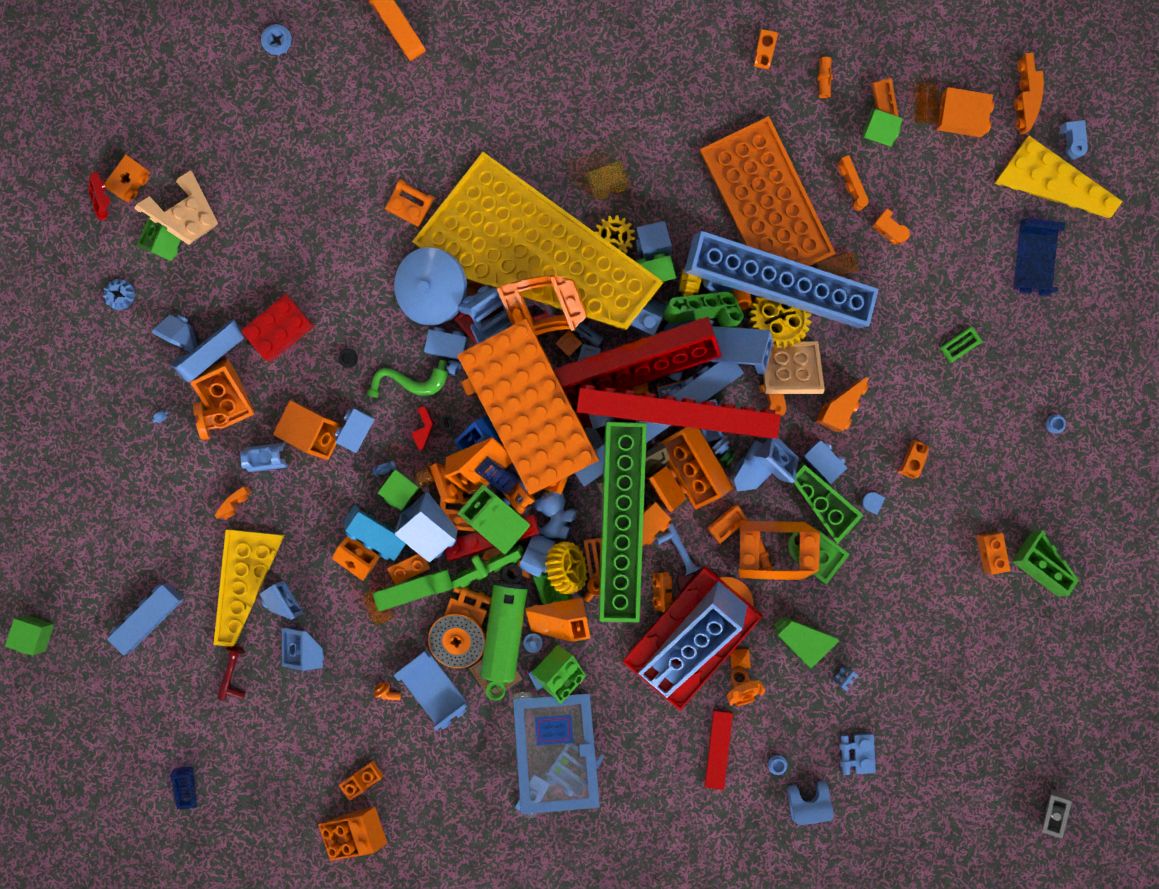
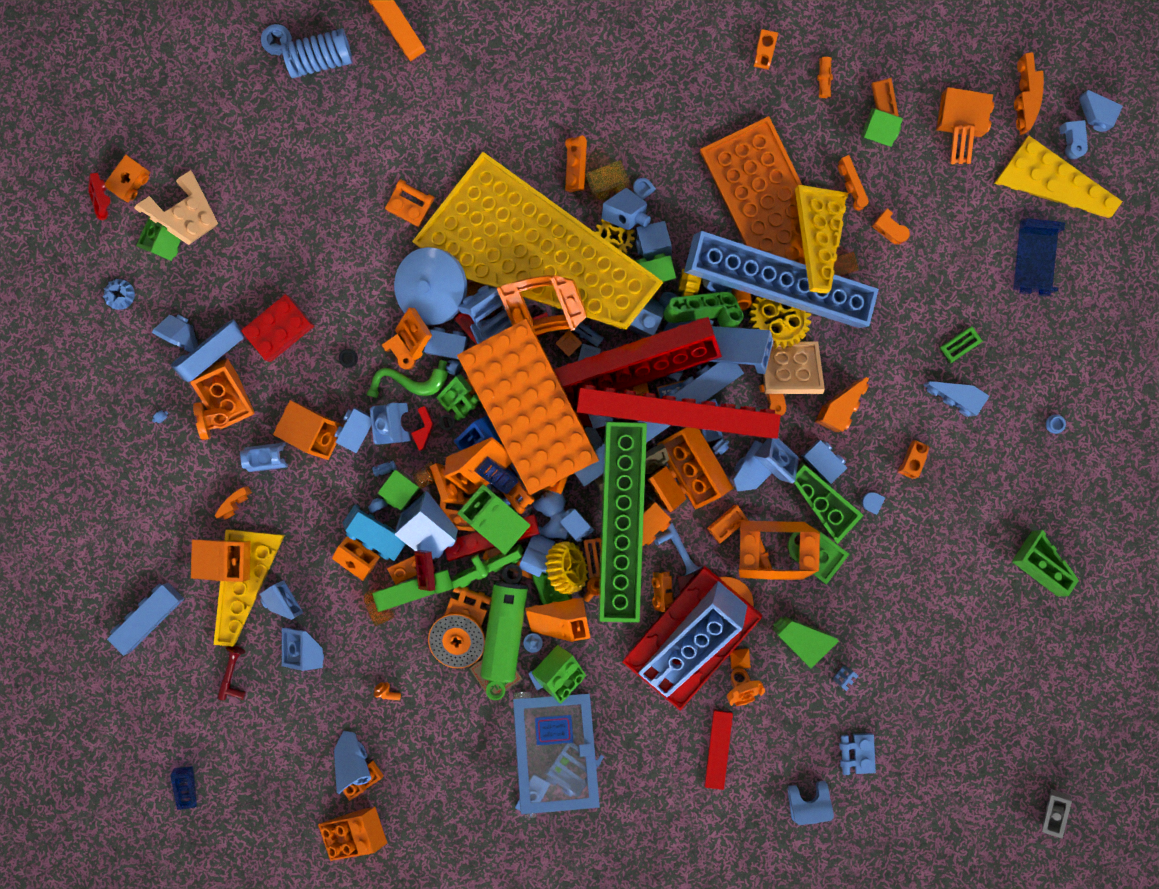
bright green head [5,615,54,656] -> none
medium blue panel [394,649,468,730] -> none
dark green bush [718,447,737,466] -> none
medium blue plate [768,755,787,775] -> none
clear orange slope [914,82,939,124] -> none
orange brick [977,532,1011,575] -> none
none -> orange slope [191,539,251,582]
none -> medium blue piece [281,28,353,78]
none -> medium blue panel [334,731,371,794]
none -> medium blue tile [368,498,388,513]
none -> medium blue piece [370,403,412,444]
none -> orange leg [382,334,416,370]
none -> orange plate [395,308,432,360]
none -> dark red plate [414,550,436,591]
none -> bright green plate [436,374,480,421]
none -> medium blue slope [560,509,595,542]
none -> orange plate [565,135,587,192]
none -> medium blue torso [601,188,651,230]
none -> medium blue tile [633,178,656,200]
none -> medium blue tile [659,292,677,308]
none -> yellow wing [795,185,849,294]
none -> medium blue slope [924,381,989,417]
none -> orange tile [950,124,975,164]
none -> medium blue slope [1079,90,1123,132]

